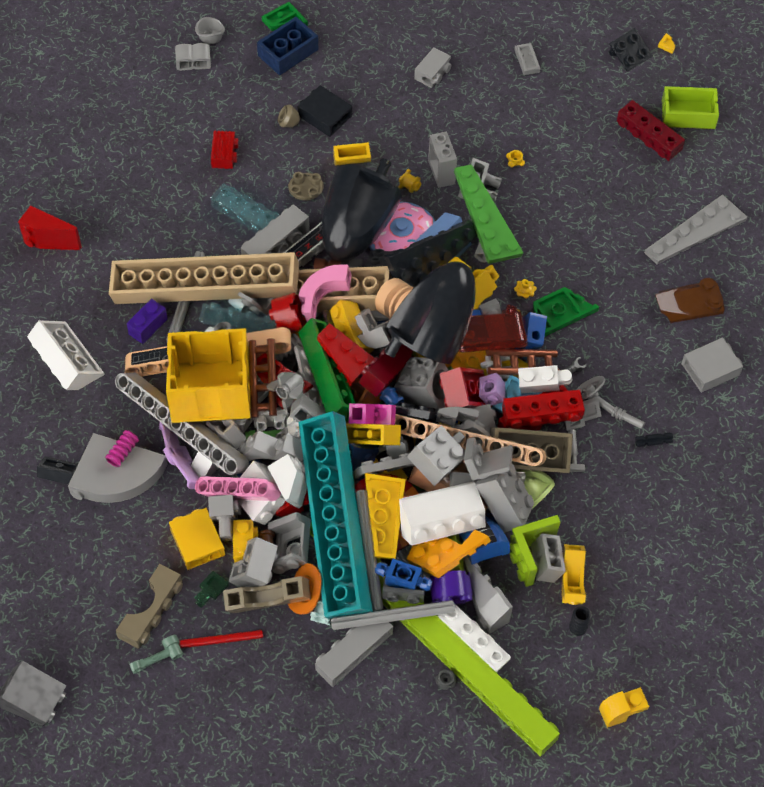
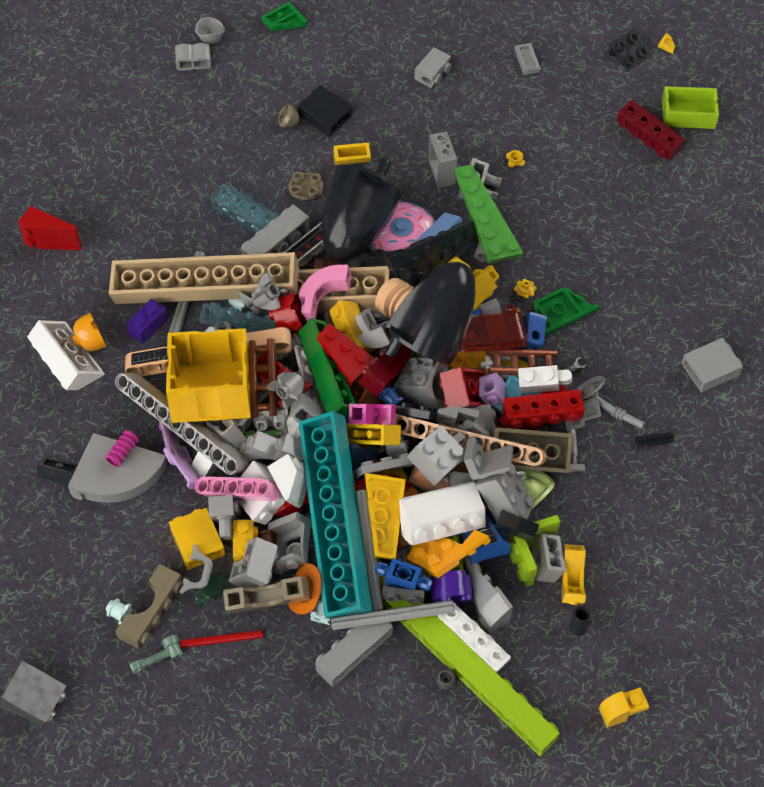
red brick [211,130,239,169] -> none
dark blue brick [257,17,319,75] -> none
yellow brick [399,169,421,193] -> none
light grey wing [644,194,747,264] -> none
reddish brown slope [655,278,724,323] -> none
none -> light orange cylinder [72,313,106,352]
none -> light aqua brick [106,598,132,625]
none -> light grey helmet [180,544,213,594]
none -> light grey brick [252,273,288,311]
none -> black slope [495,510,540,543]

